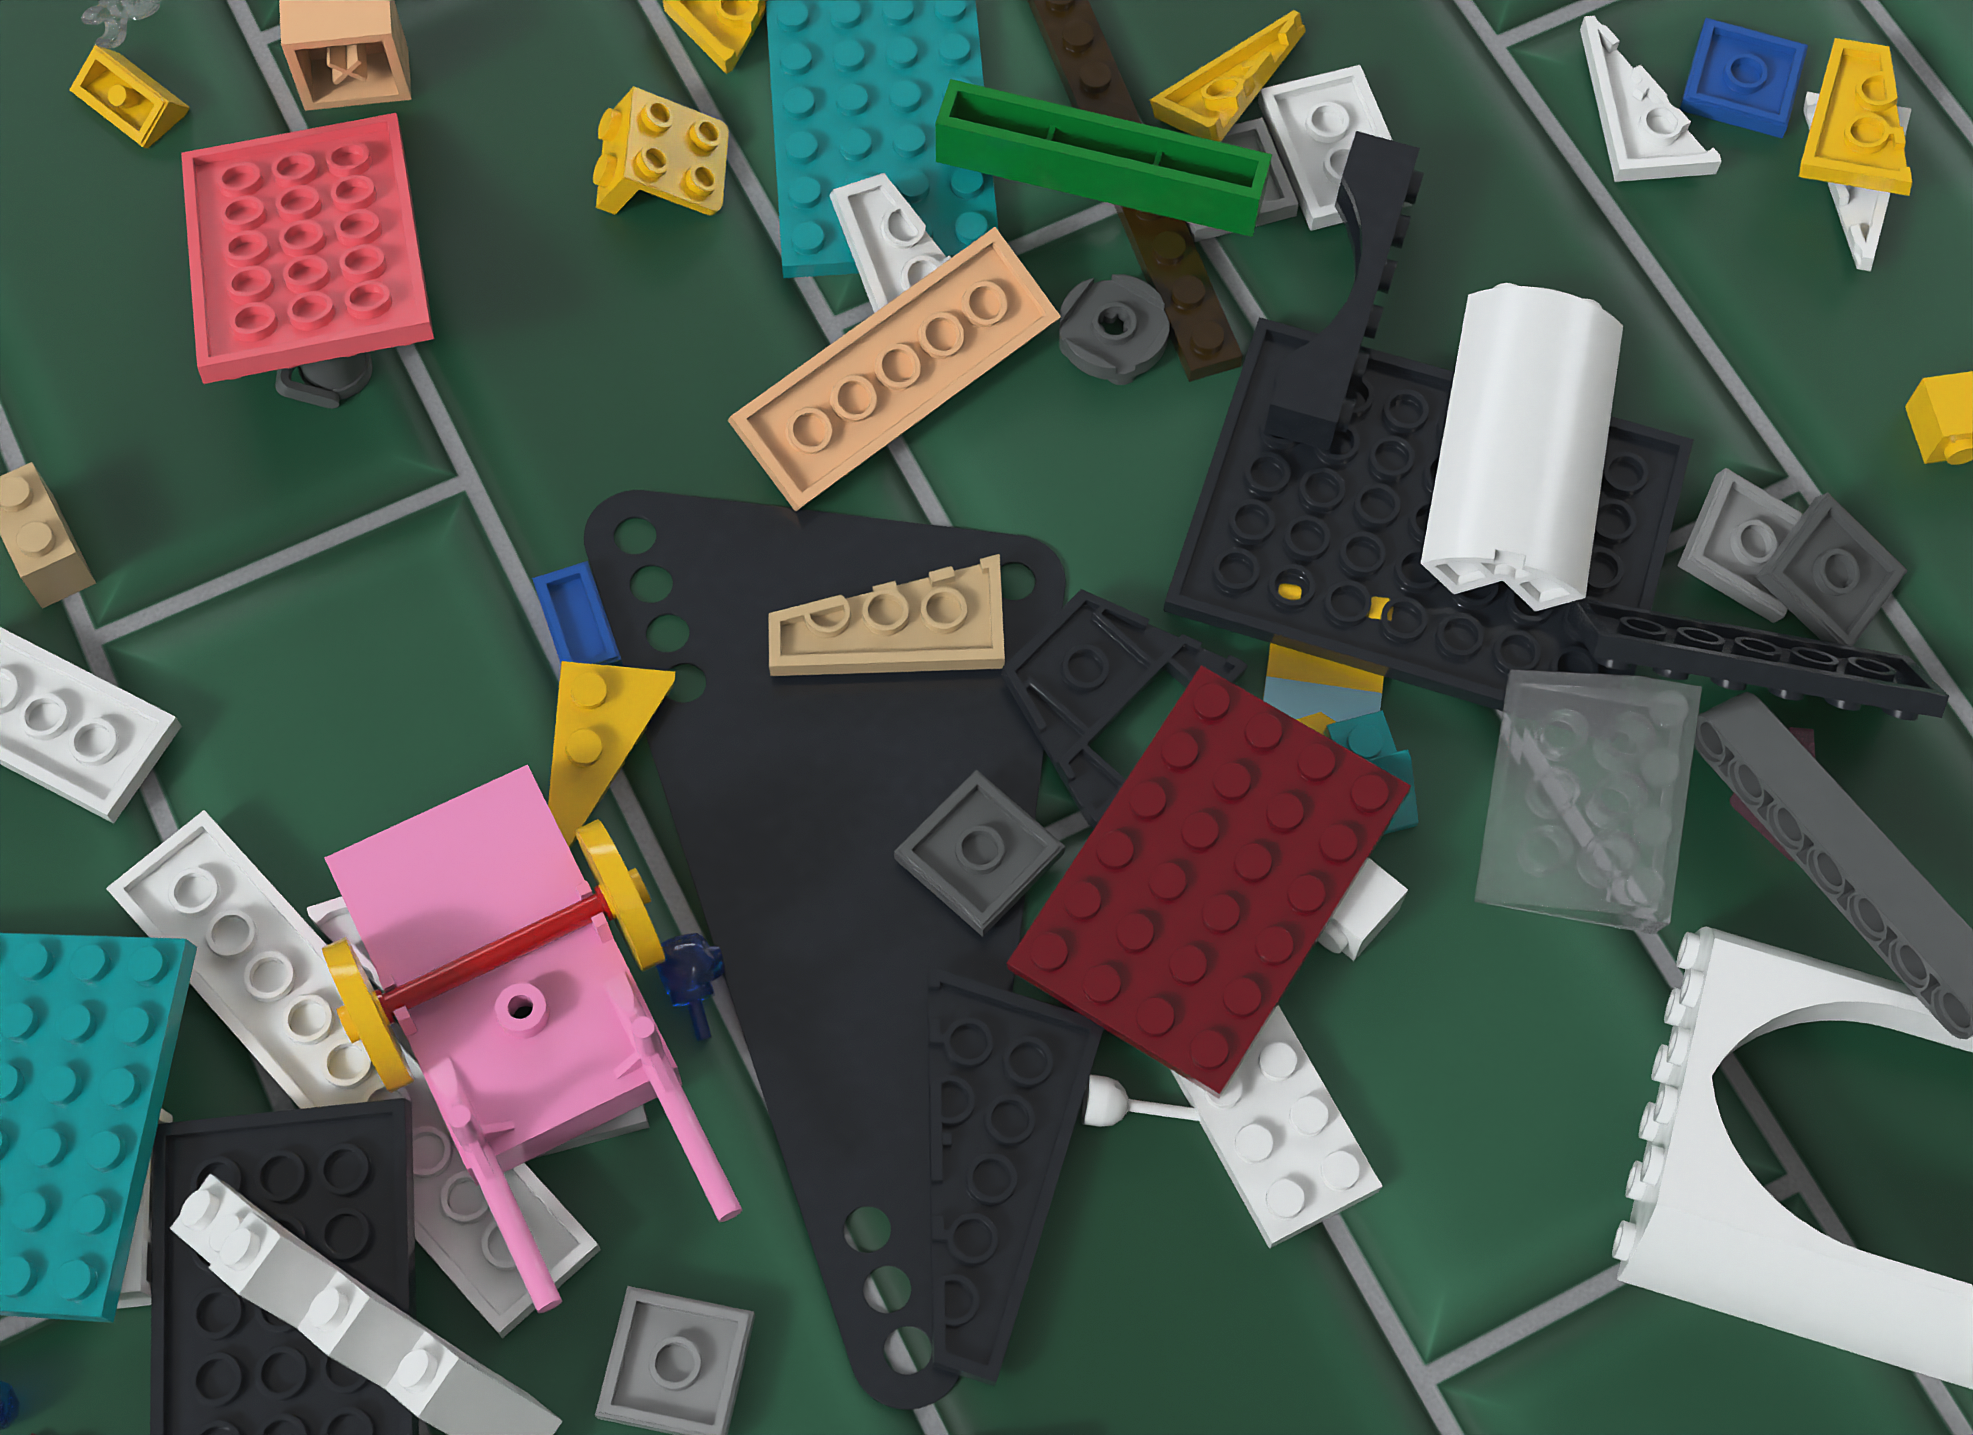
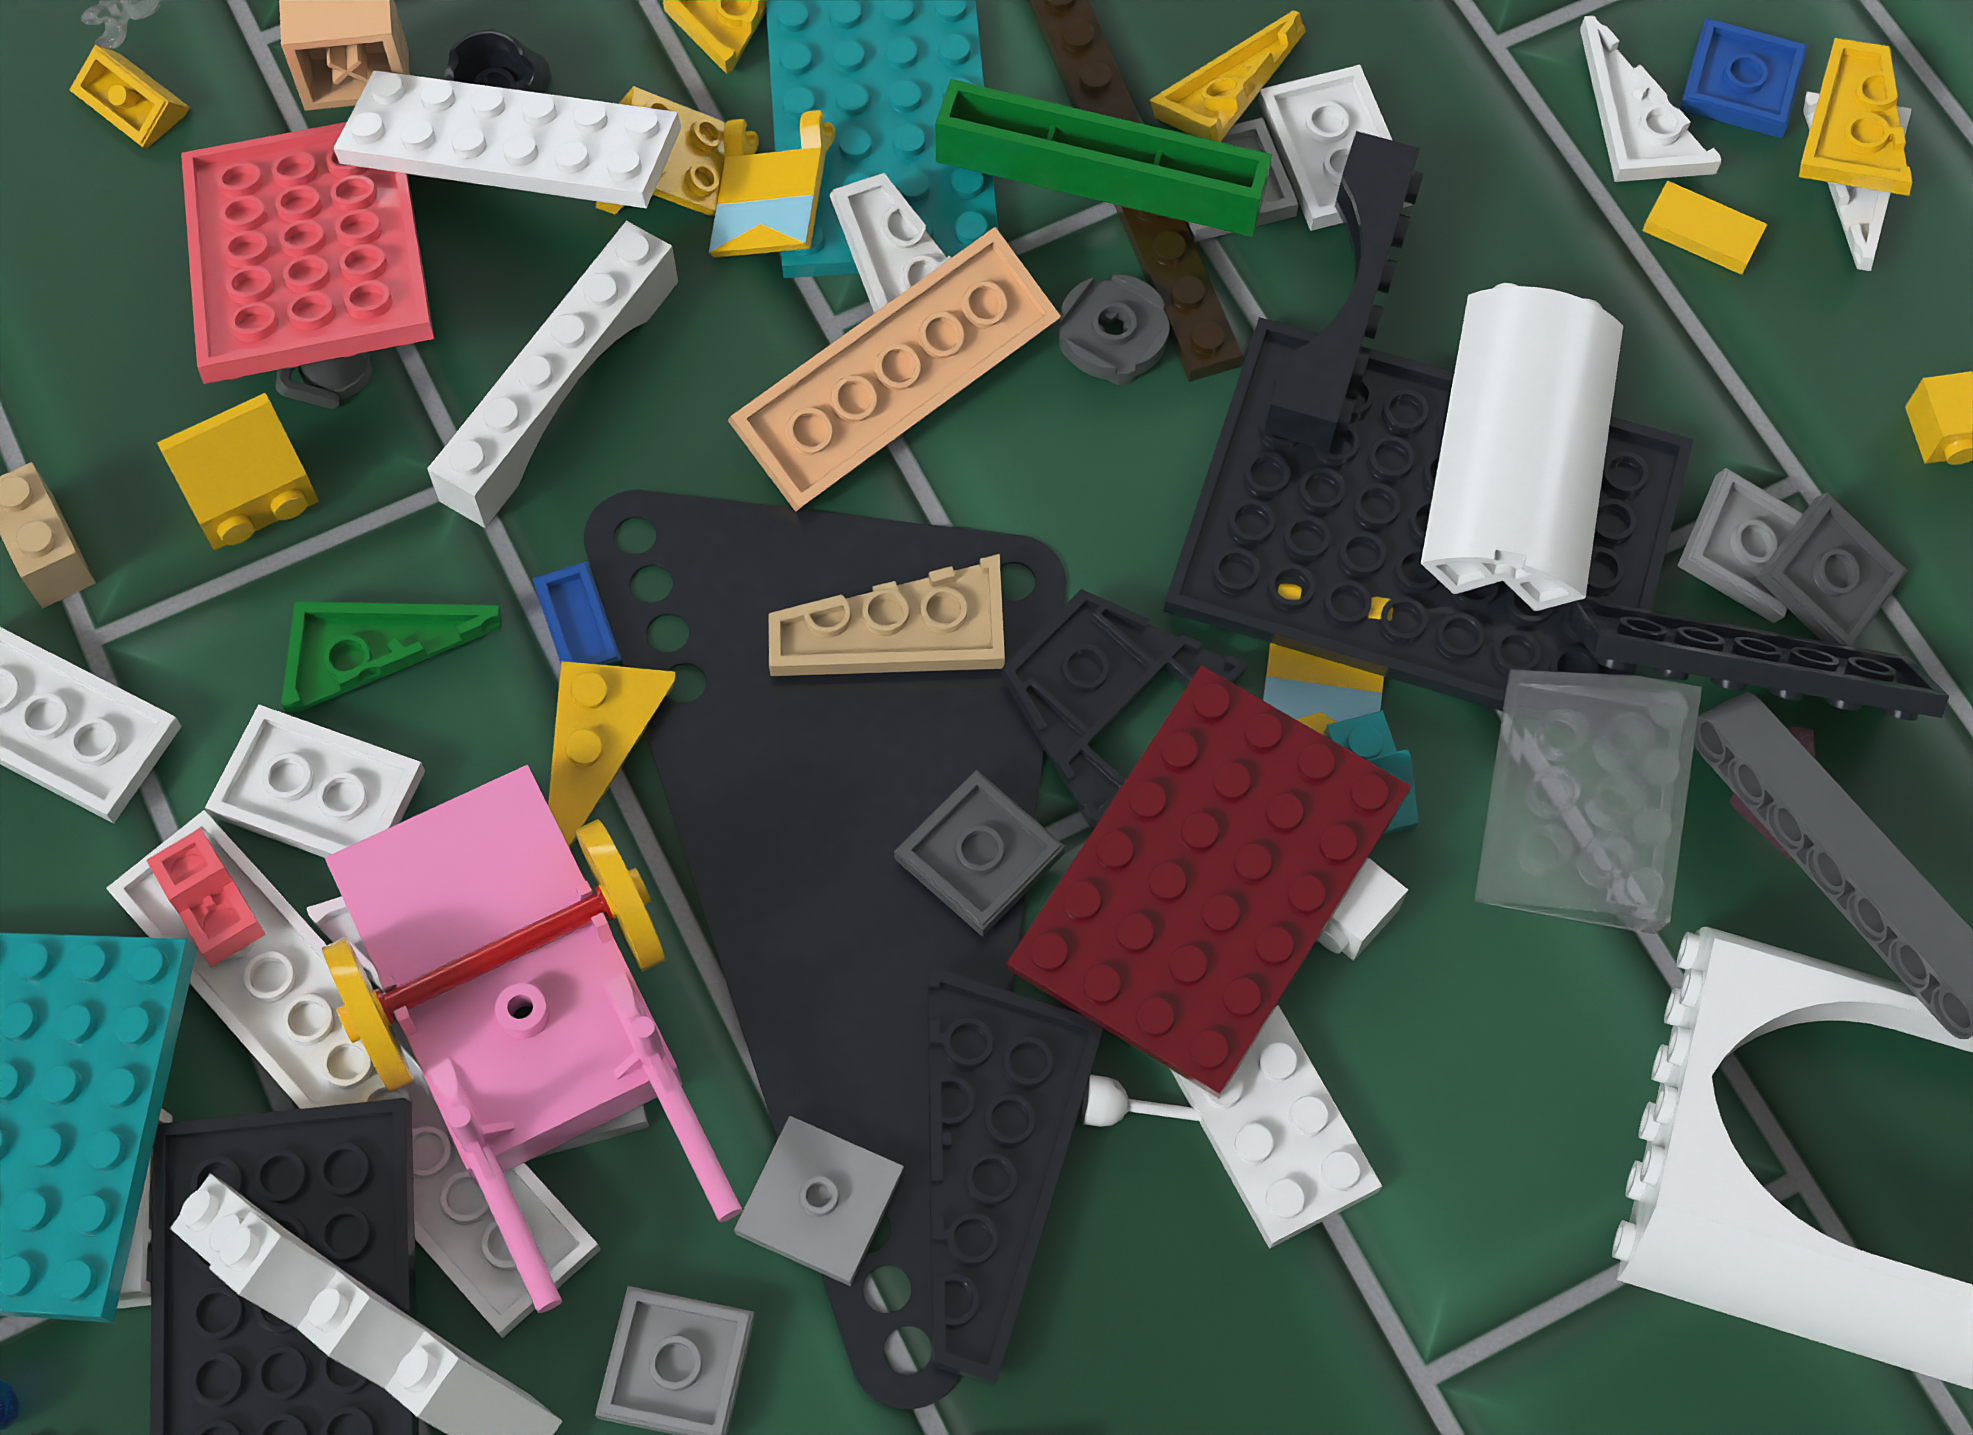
clear blue piece [656,933,725,1041] -> none
none -> coral slope [146,828,266,967]
none -> yellow slope [157,393,319,551]
none -> white plate [205,705,425,858]
none -> green wing [281,601,502,714]
none -> white plate [334,70,681,208]
none -> white arch [427,221,678,528]
none -> black hair [445,29,552,94]
none -> yellow flag [709,110,835,258]
none -> light grey plate [734,1116,904,1286]
none -> yellow tile [1642,180,1767,275]

